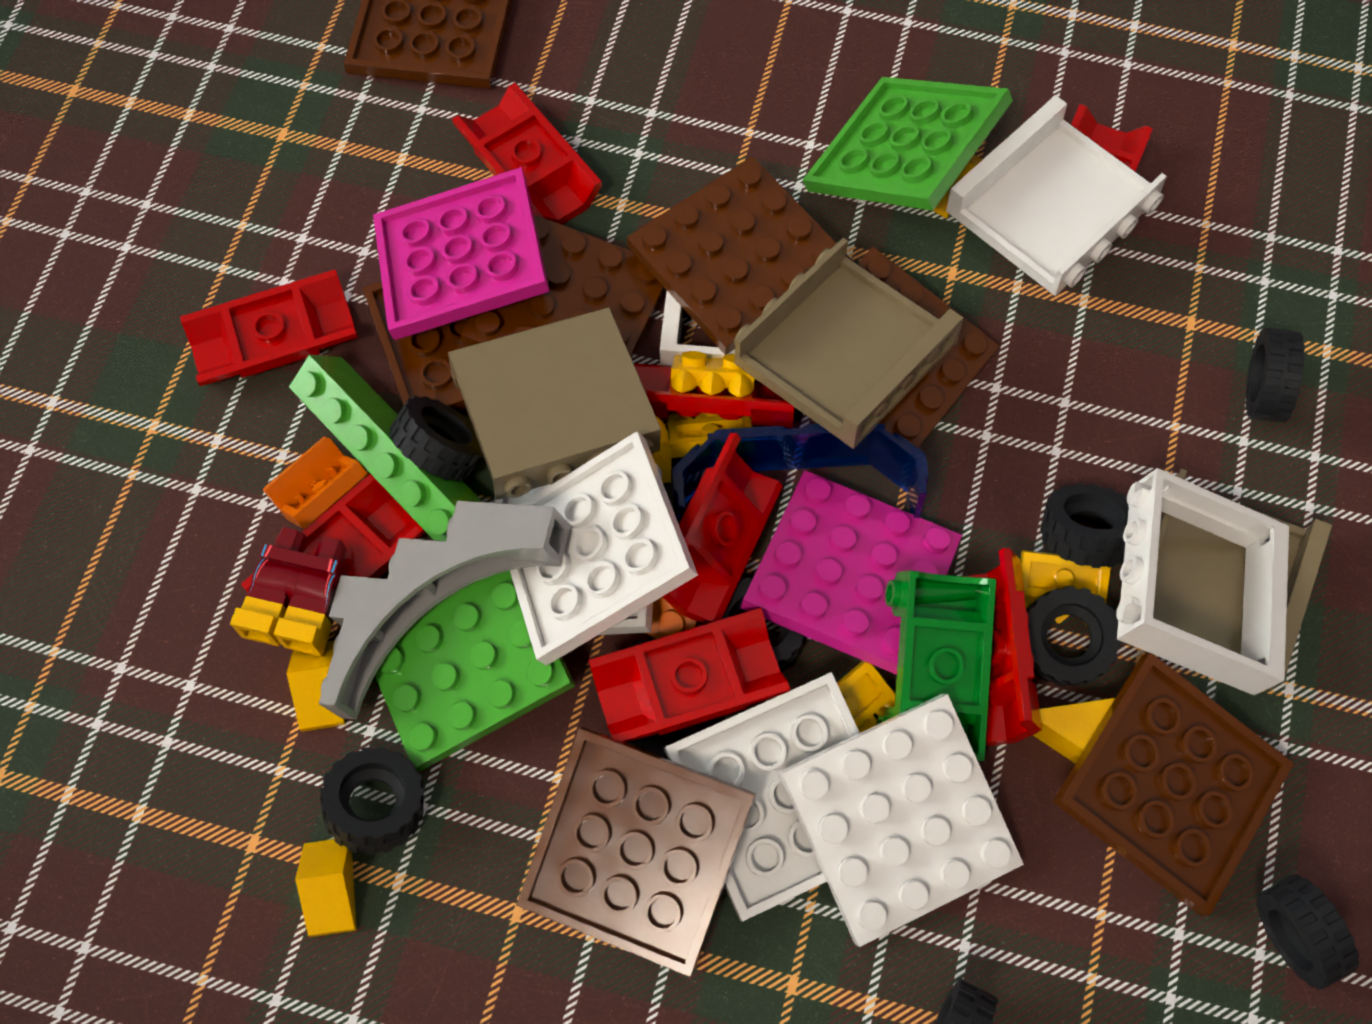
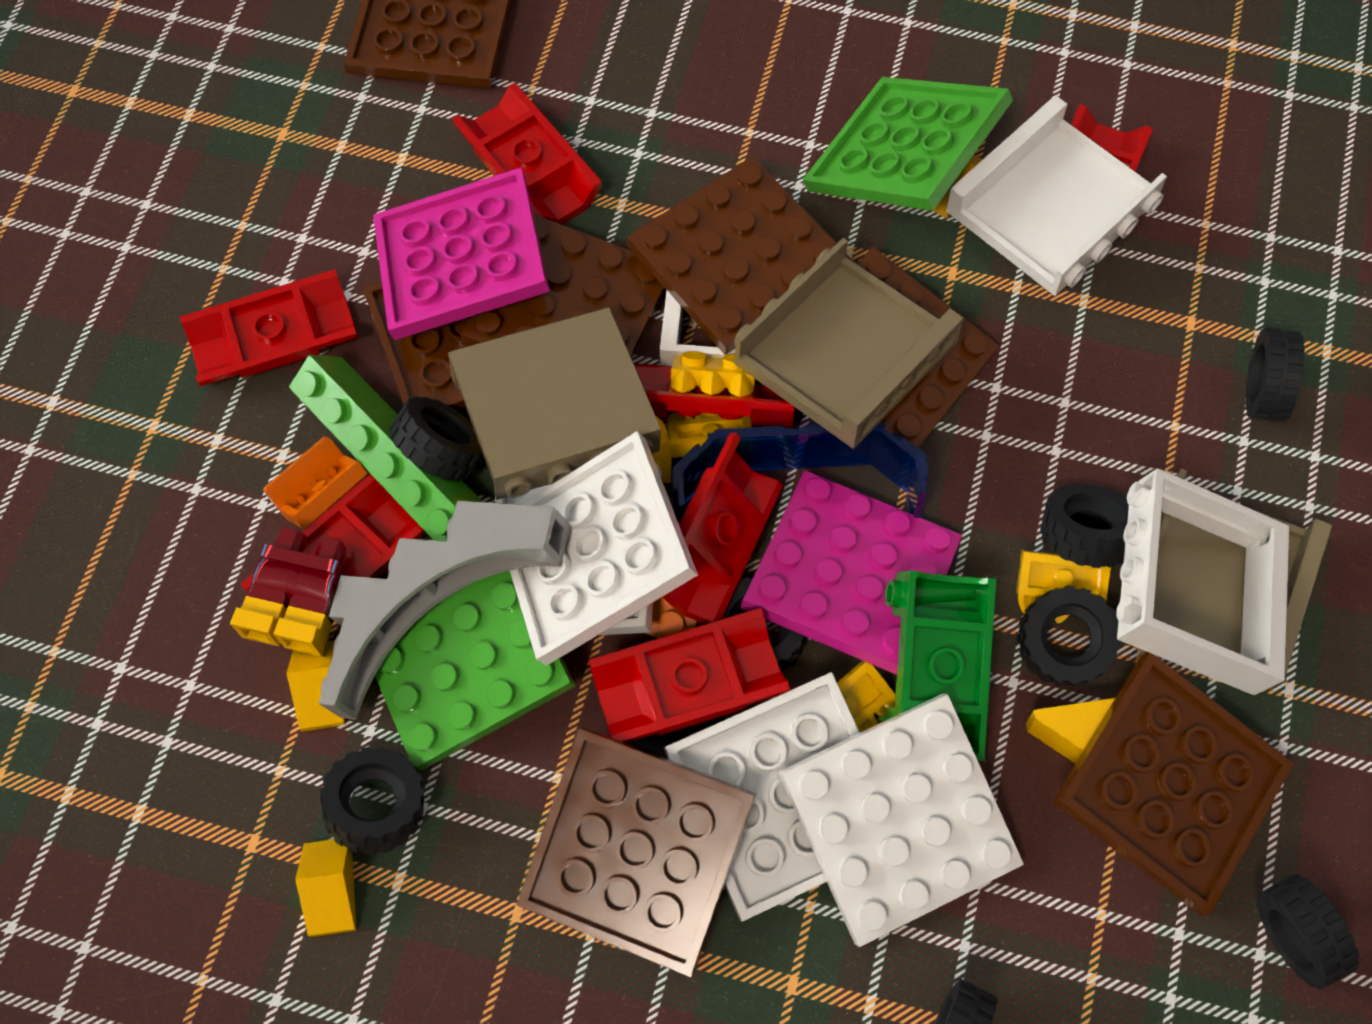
red piece [962,548,1042,746] -> none

